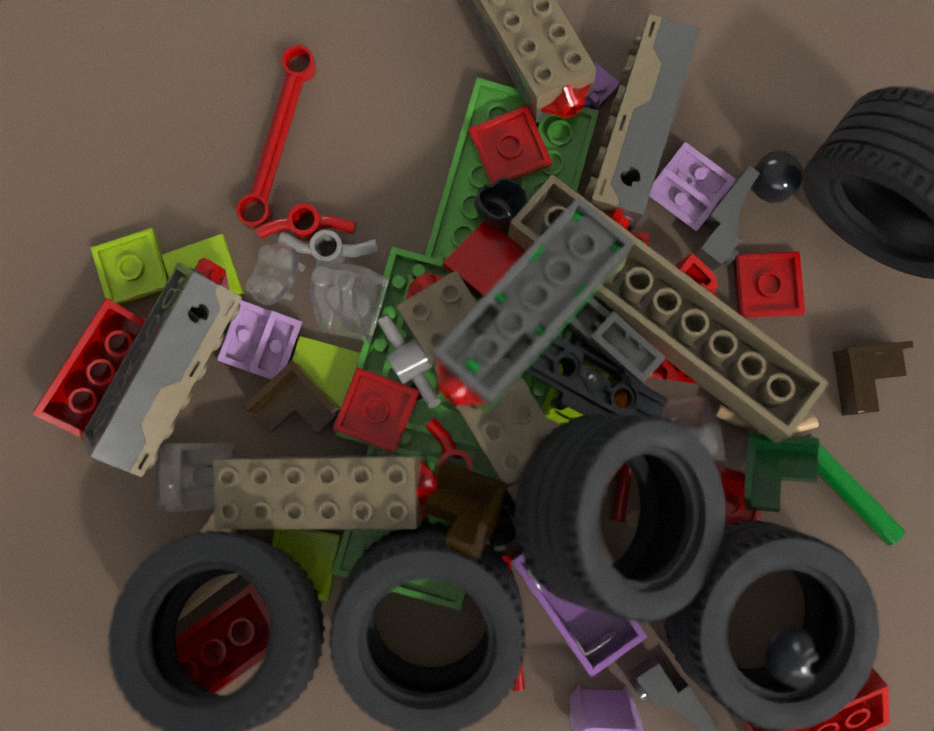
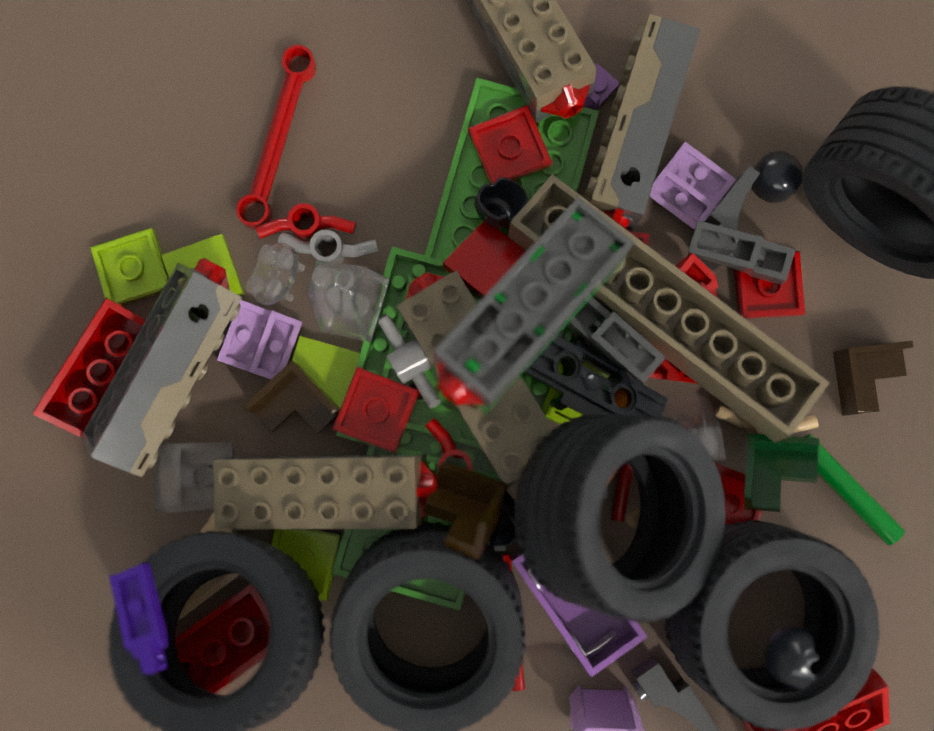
none -> dark purple hinge [109,563,168,675]
none -> dark grey slope [688,221,796,285]

